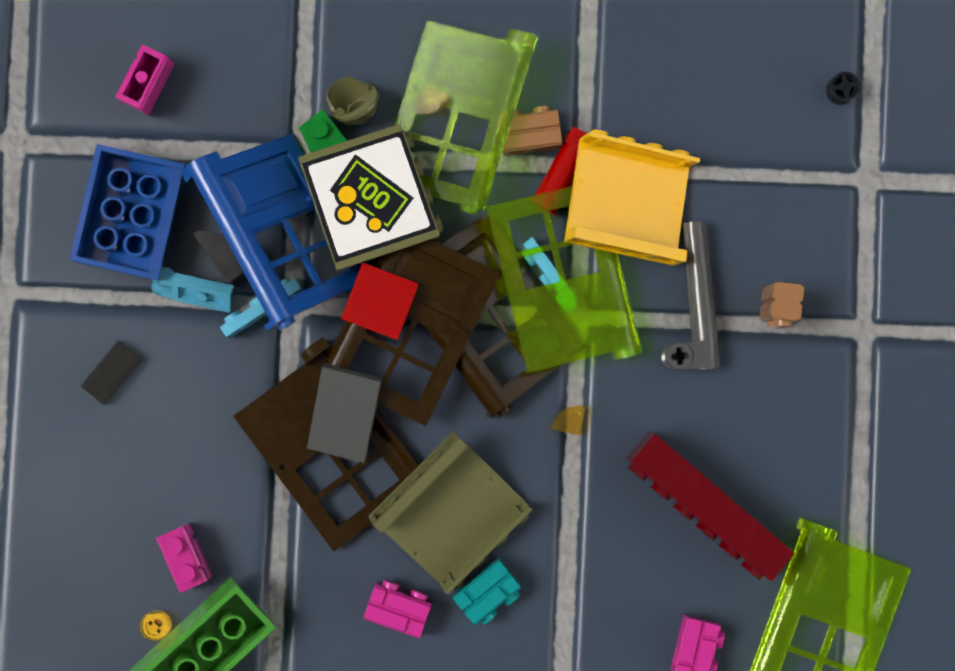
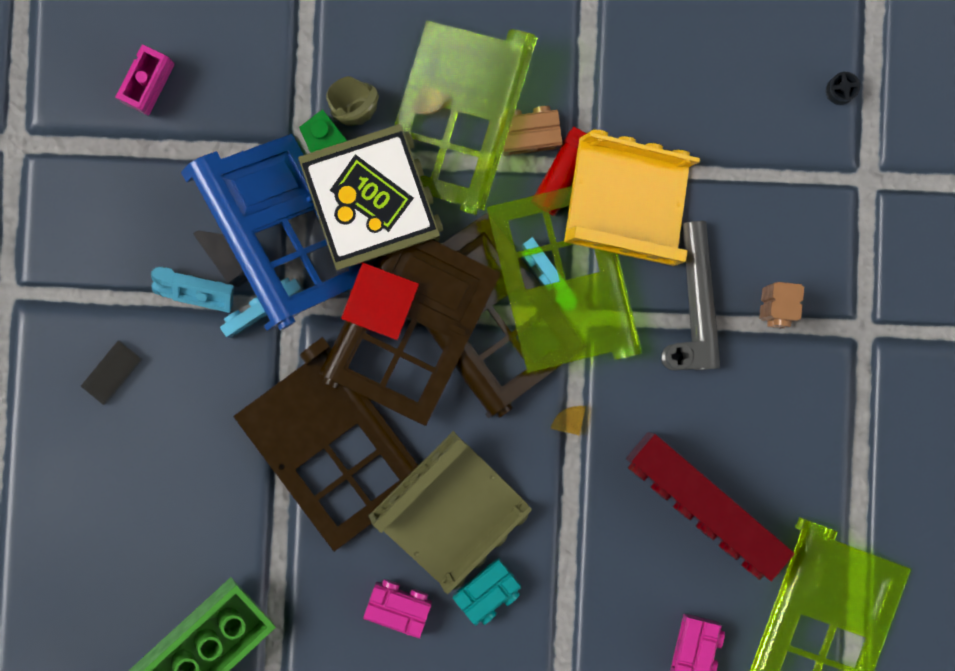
blue slope [70,144,186,281] -> none
clear yellow tile [140,610,172,641] -> none
dark pink brick [156,523,213,593] -> none
dark grey tile [307,364,383,463] -> none

